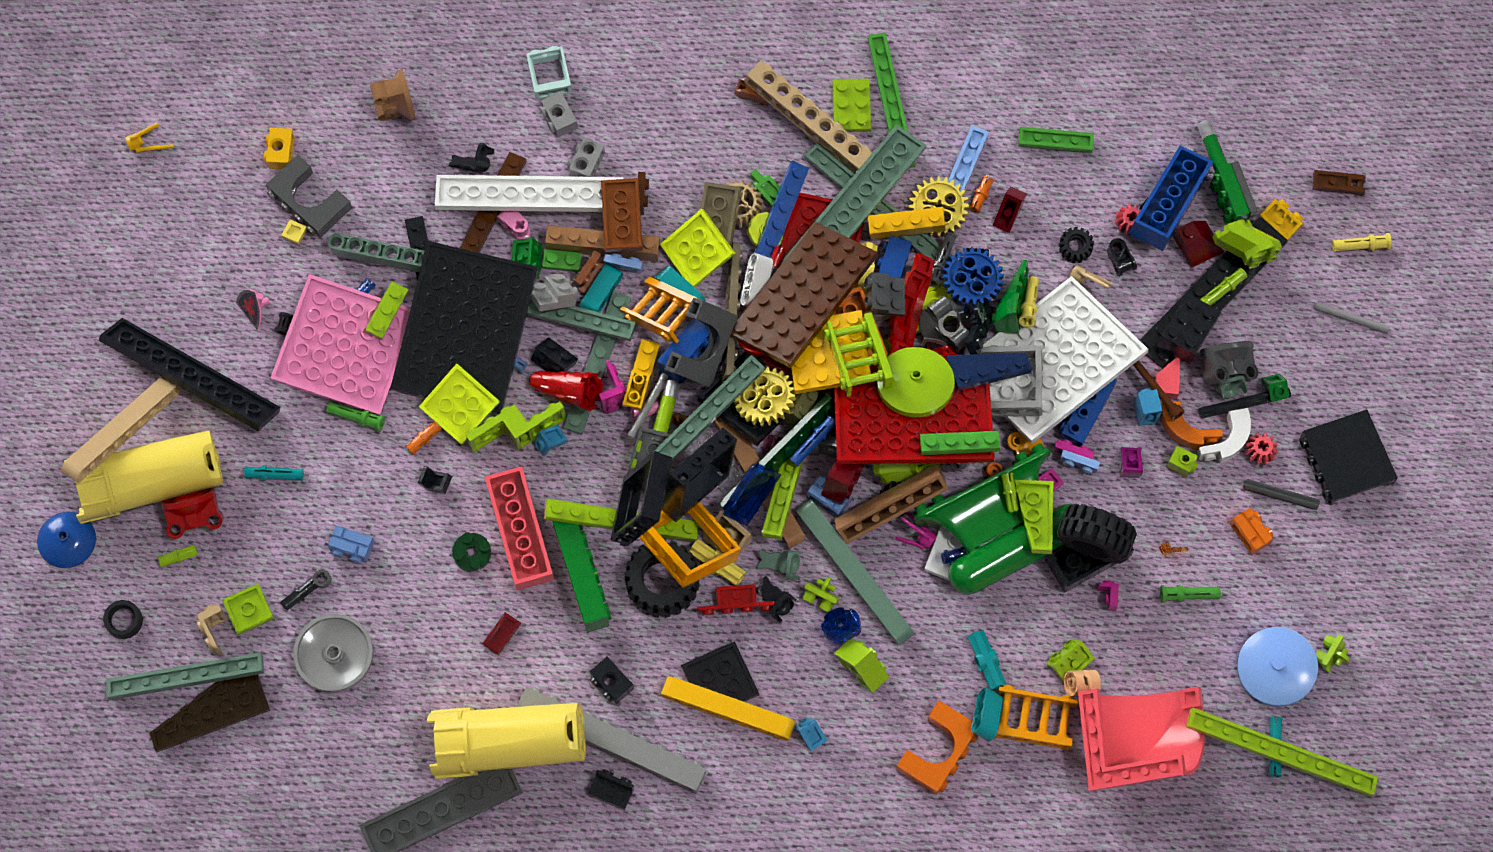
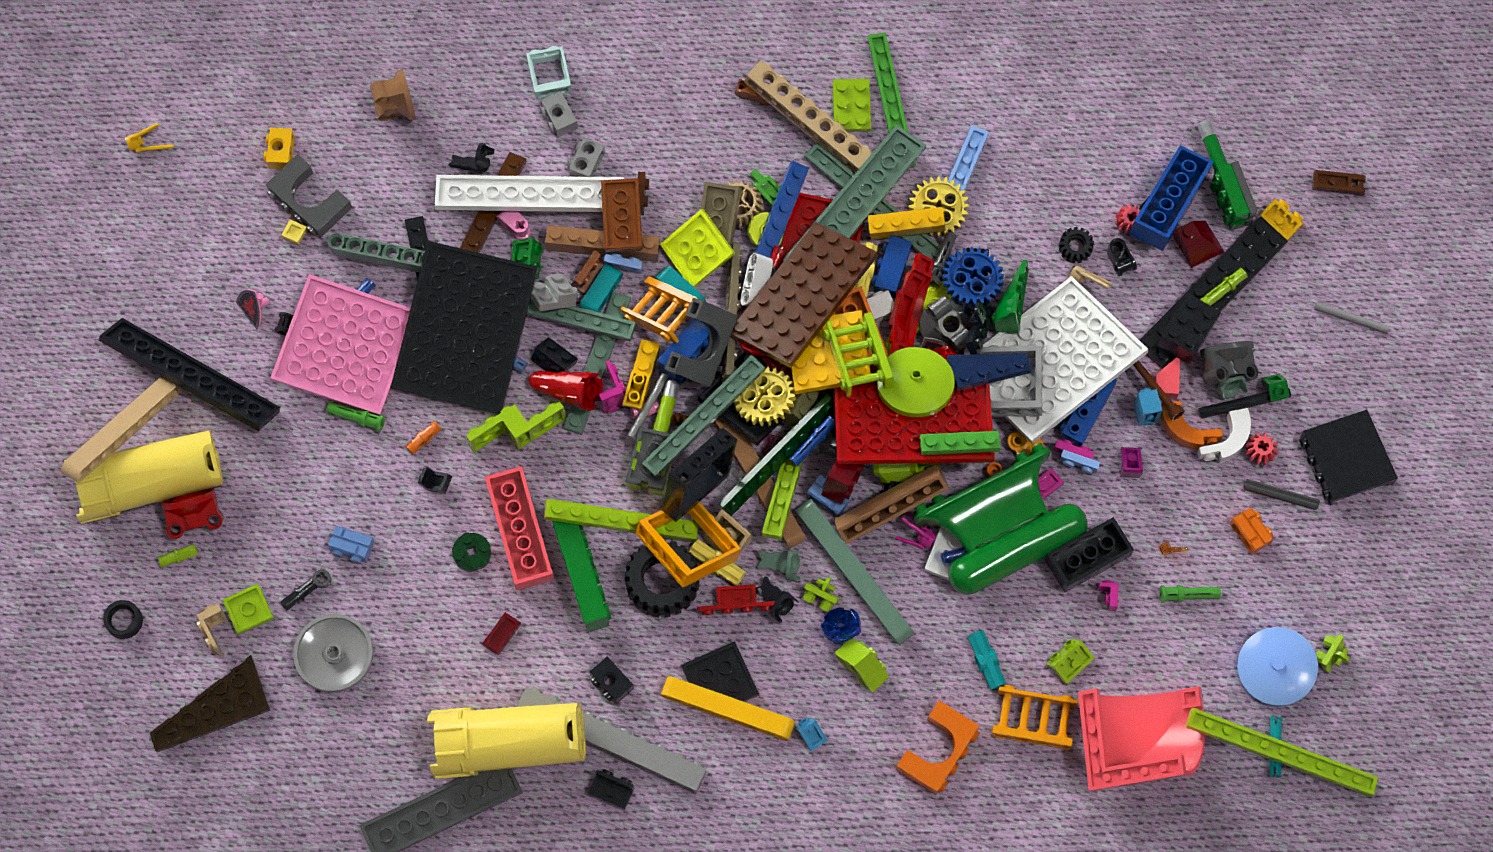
blue dish [37,512,96,568] -> none
sand green plate [107,652,264,700] -> none
teal pin [244,465,304,481] -> none
lime plate [365,281,409,340] -> none
neon yellow plate [419,364,500,445] -> none
dark azure bracket [534,425,568,456] -> none
bright green plate [542,249,582,272] -> none
black window [610,451,672,546] -> none
clear blue piece [723,462,781,526] -> none
dark grey plate [864,272,905,317] -> none
orange pin [969,176,994,213] -> none
teal beam [971,687,1003,742] -> none
dark red slope [992,186,1027,233] -> none
lime axle [1001,473,1019,512] -> none
lime wing [1014,480,1053,554] -> none
bright green plate [1018,127,1094,153] -> none
light yellow pin [1019,276,1039,327] -> none
black tyre [1057,504,1137,564] -> none
light nougat wheel [1064,670,1101,696] -> none
lime brick [1166,446,1198,477] -> none
lime brick [1213,219,1282,269] -> none
light yellow pin [1332,233,1391,252] -> none

